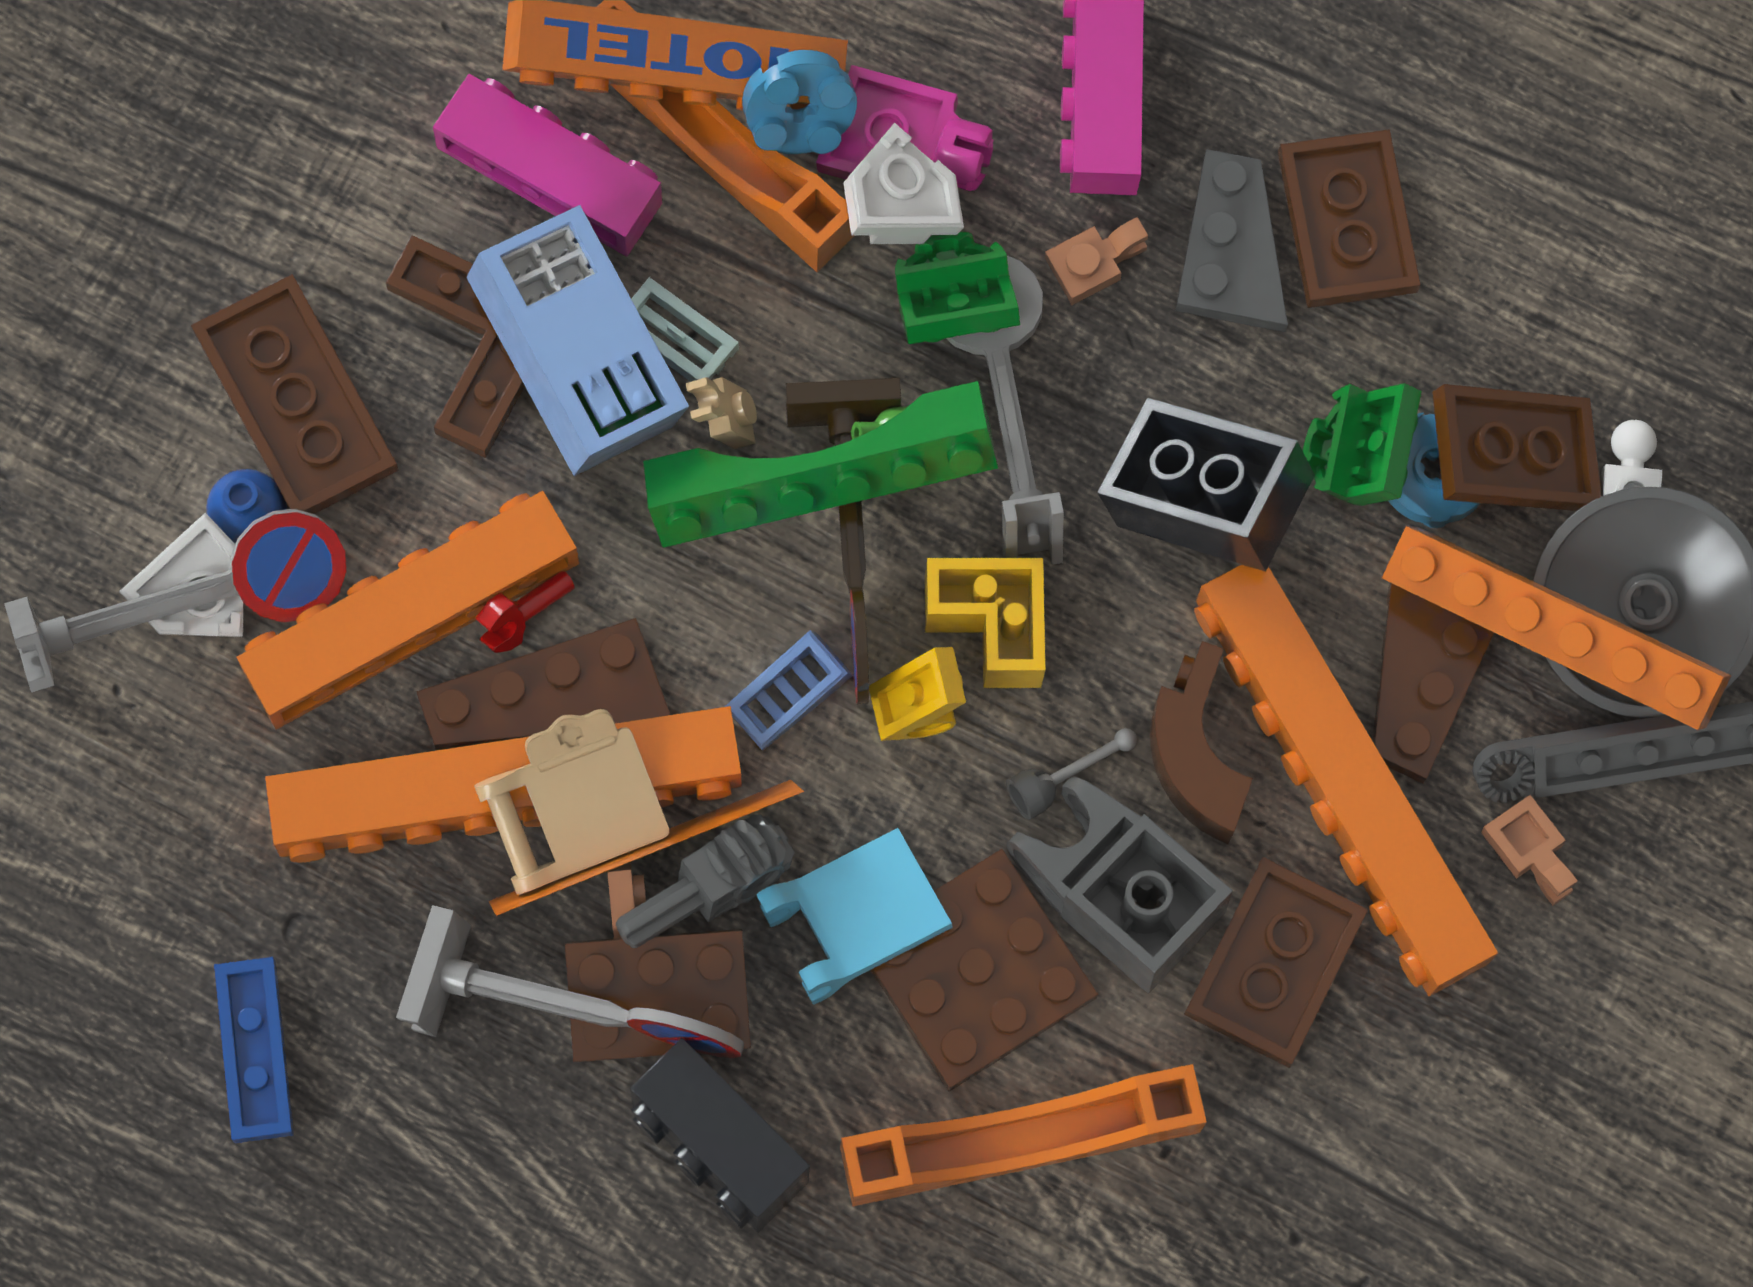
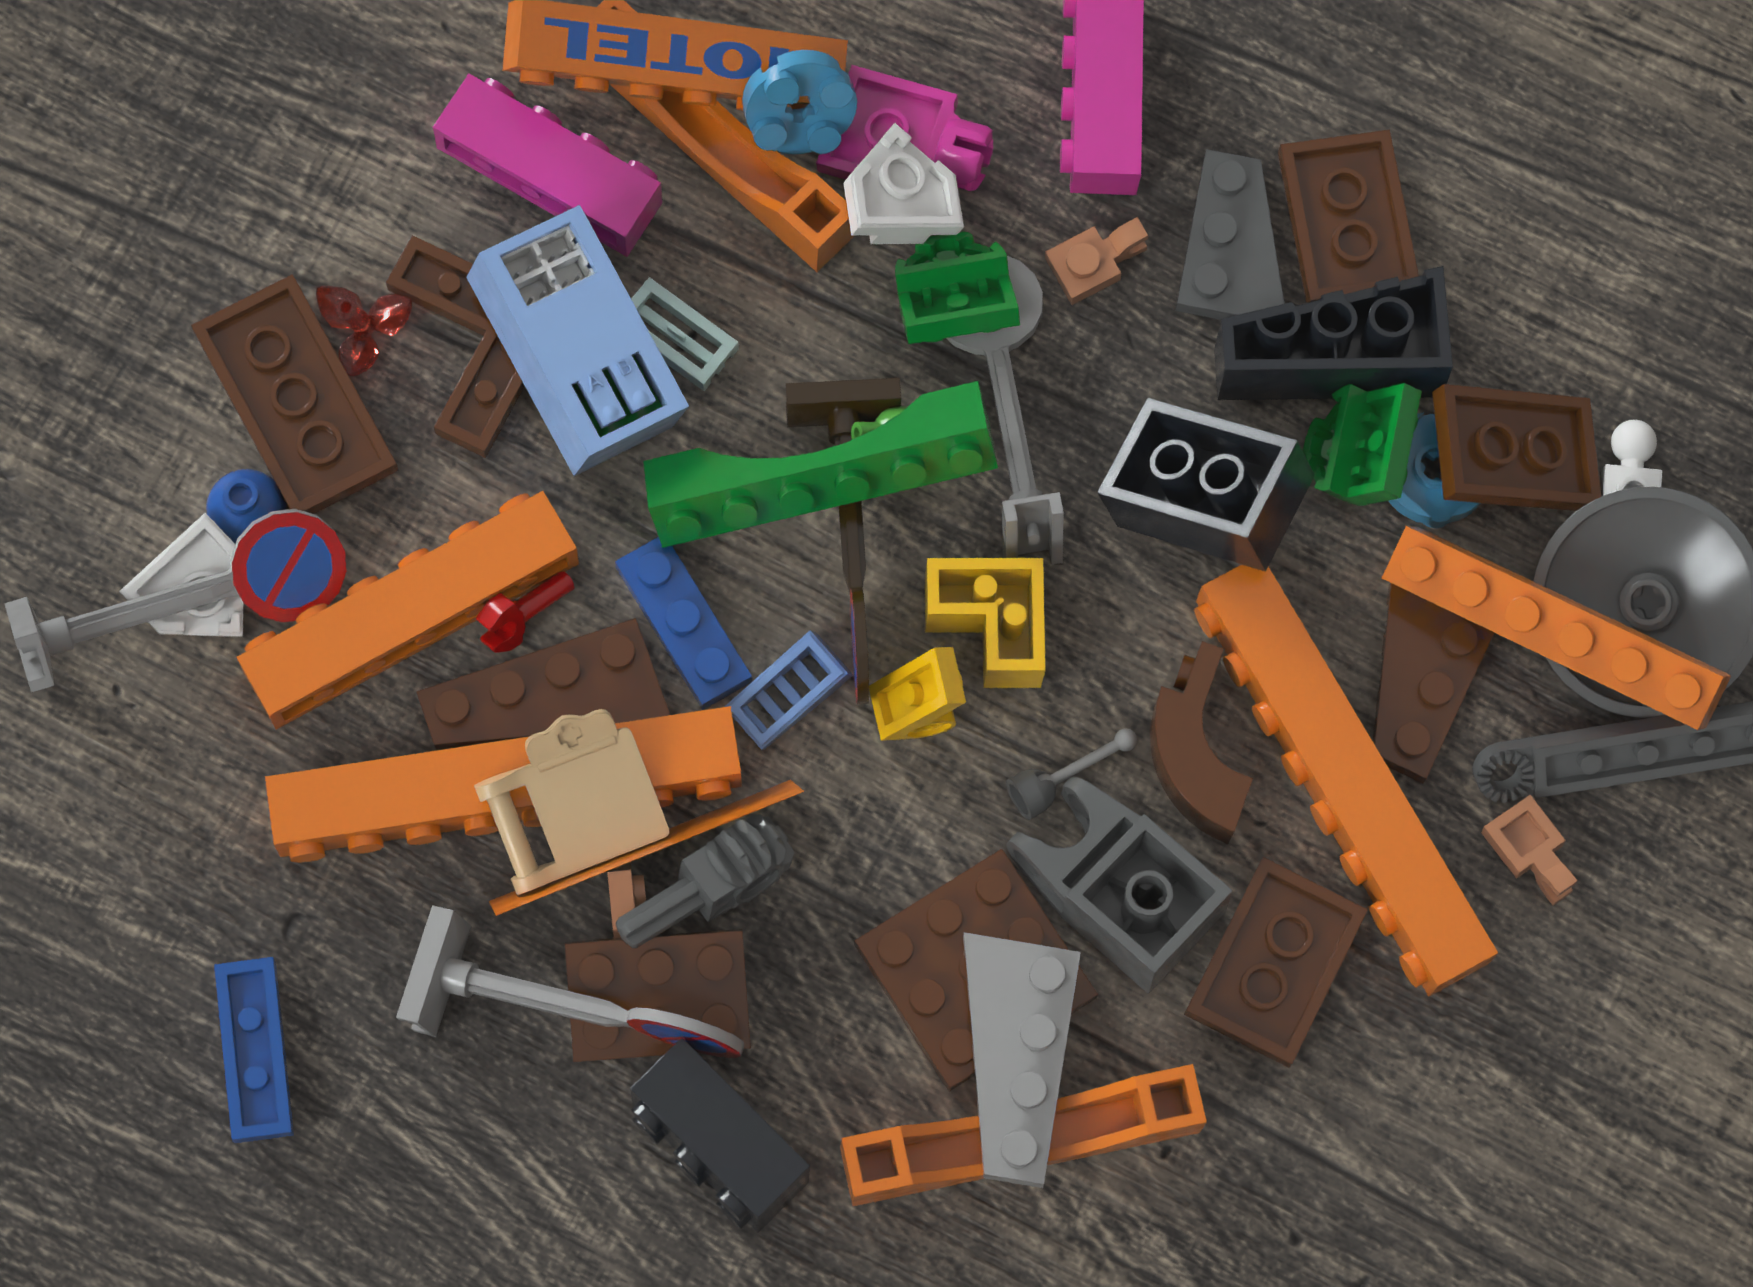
tan plate [686,377,757,449] -> none
medium azure flag [756,828,953,1004] -> none
none -> clear red plant [316,285,412,377]
none -> blue plate [615,537,752,710]
none -> light grey wing [963,932,1081,1188]
none -> black wedge [1214,266,1453,400]

